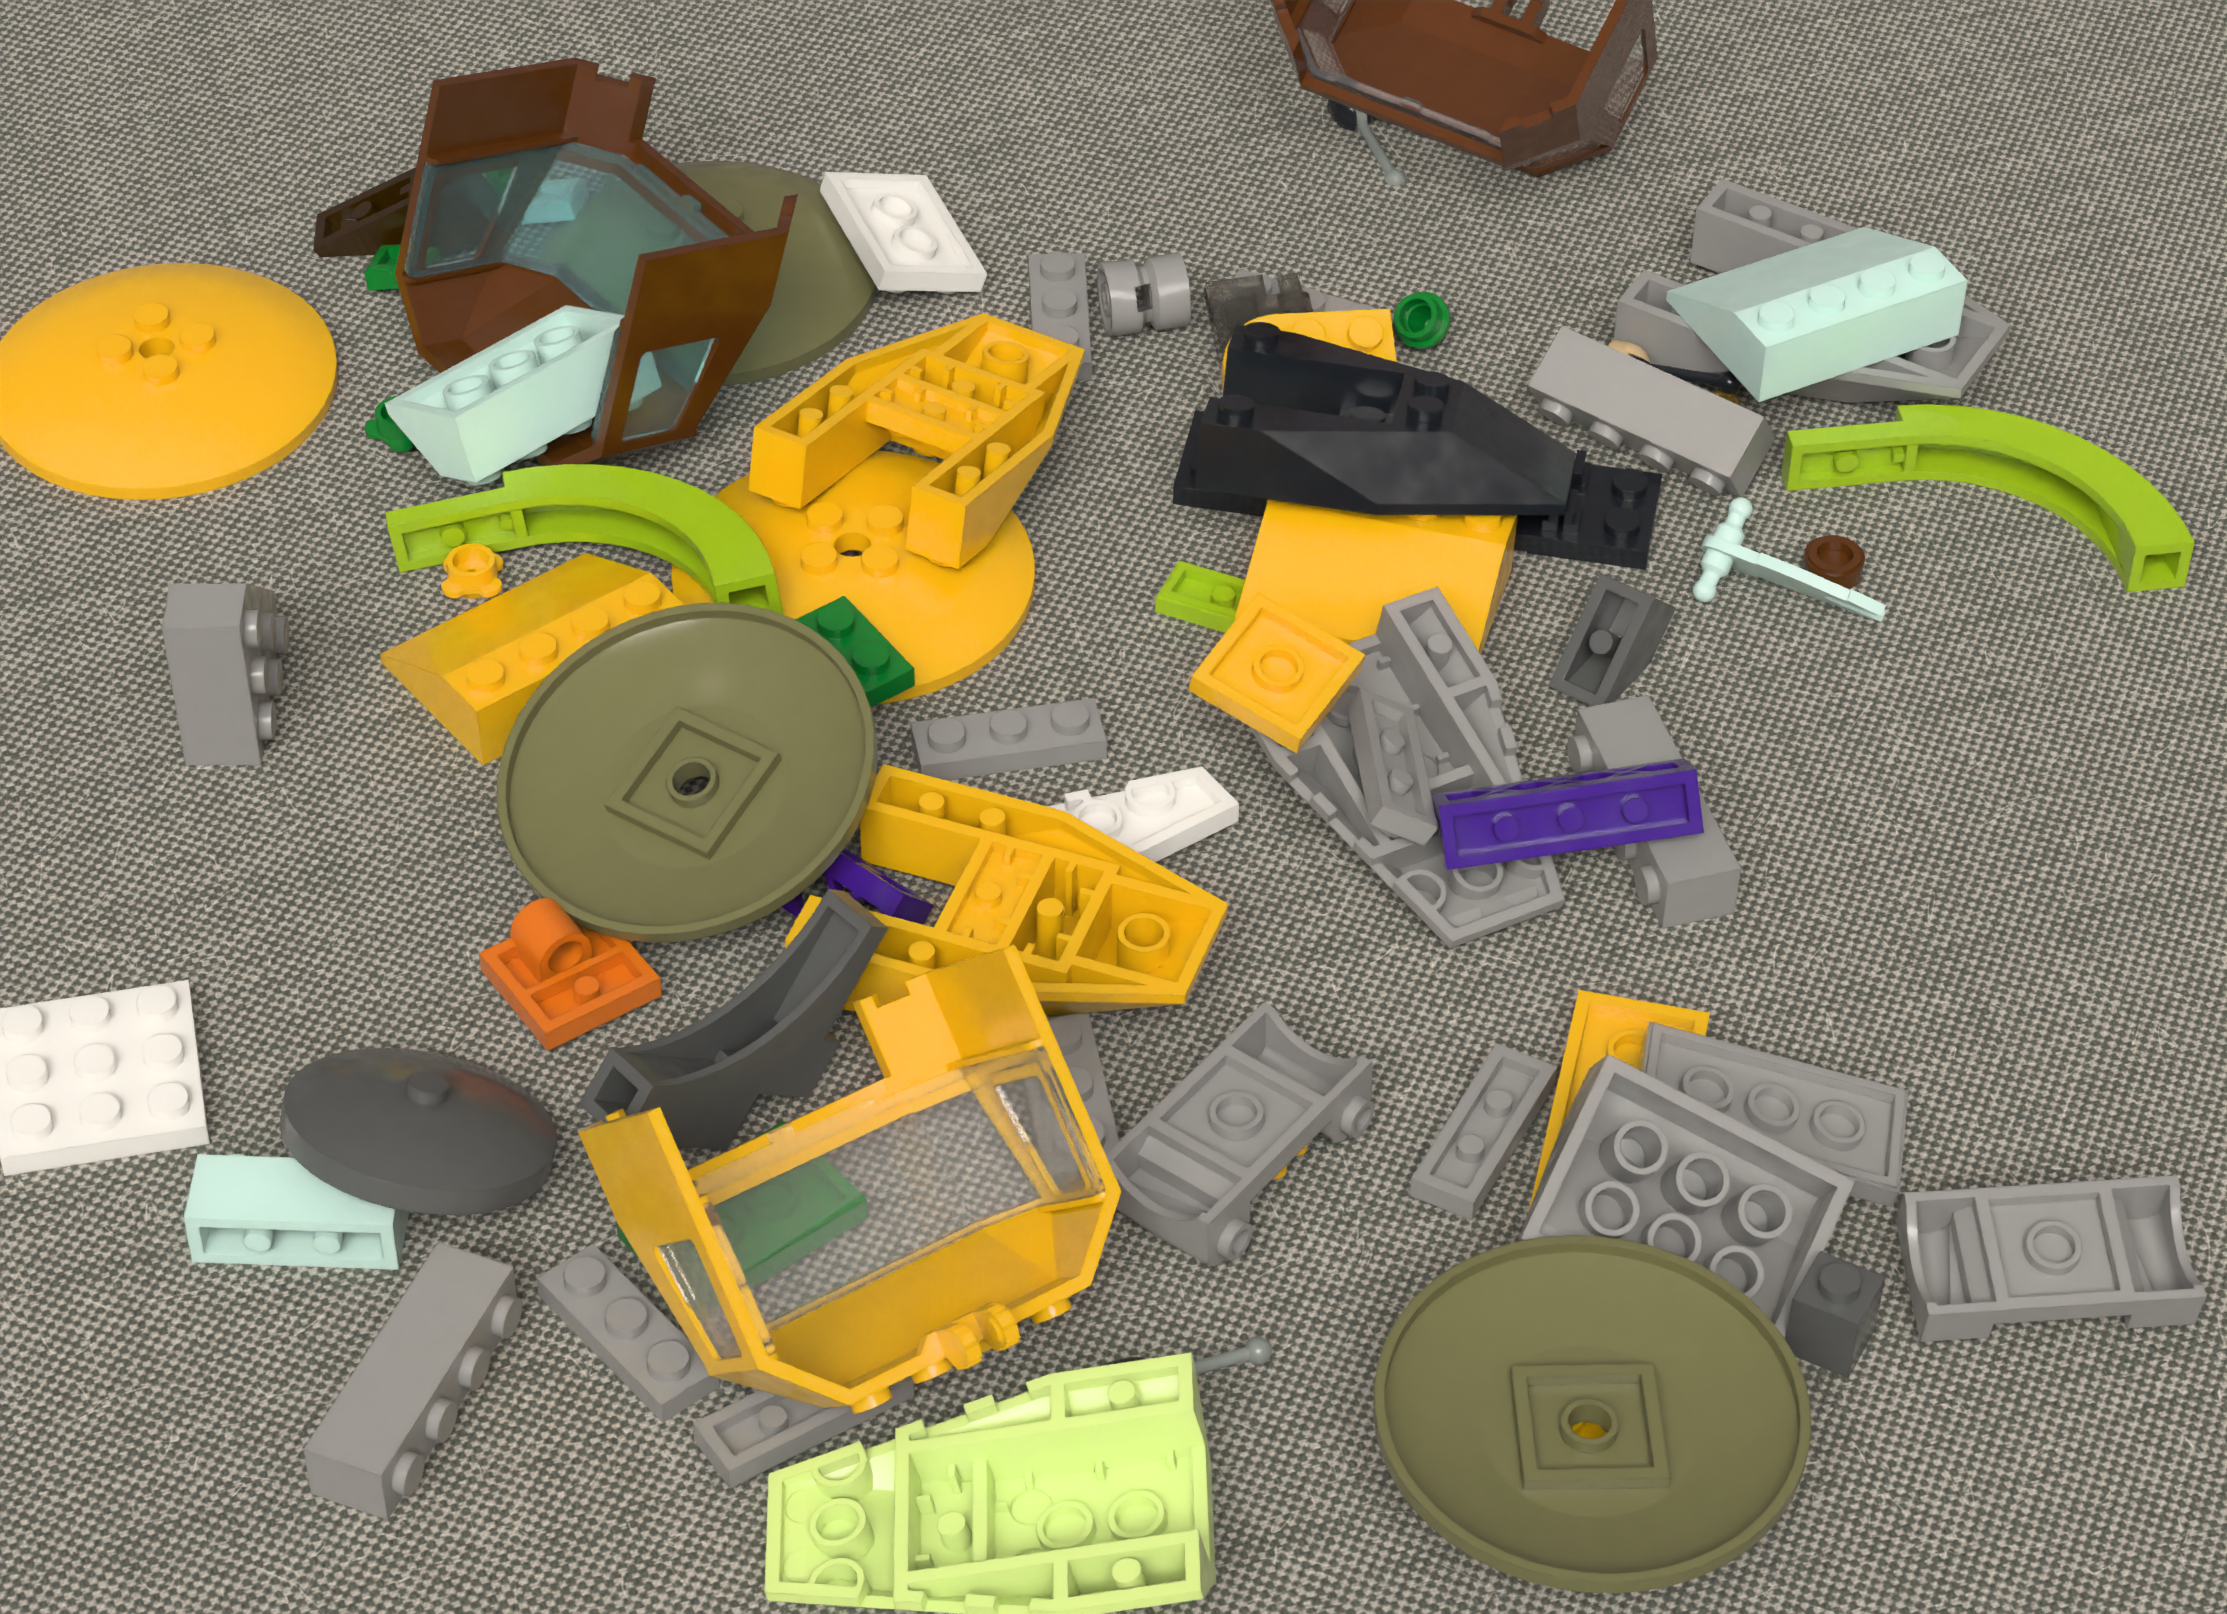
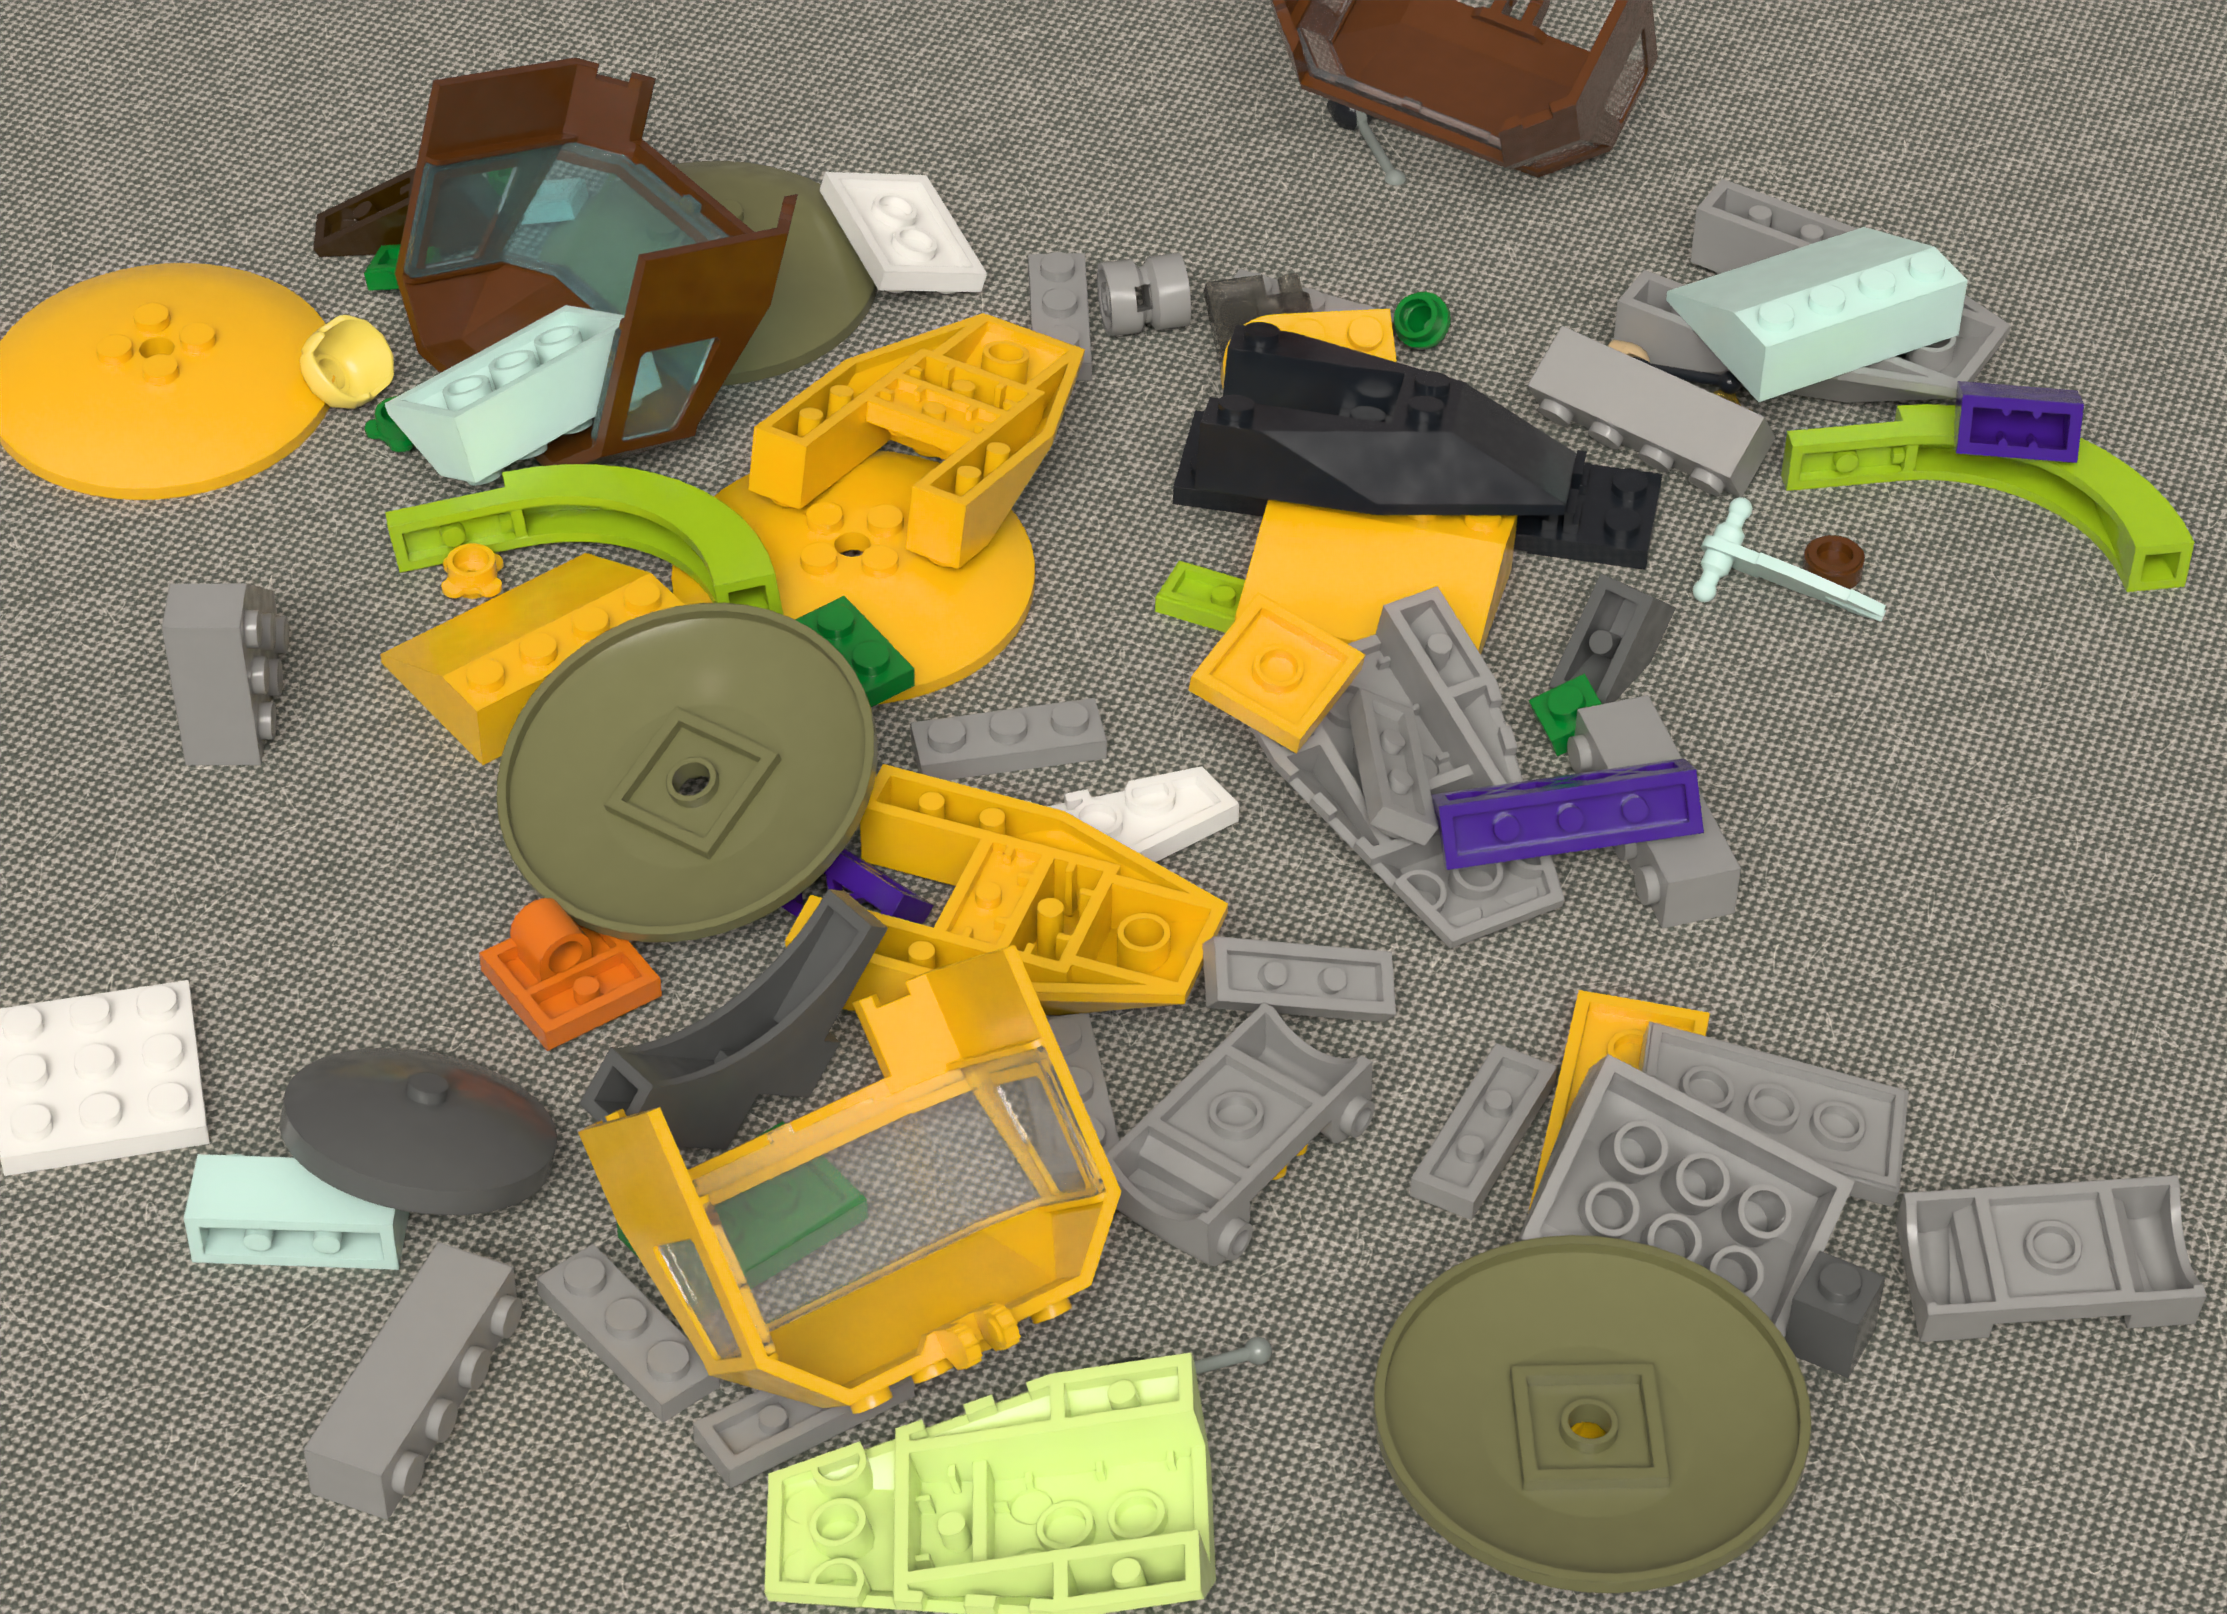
none -> light yellow hair [300,315,394,409]
none -> light grey plate [1202,936,1396,1022]
none -> green plate [1528,673,1602,757]
none -> dark purple brick [1954,381,2084,463]

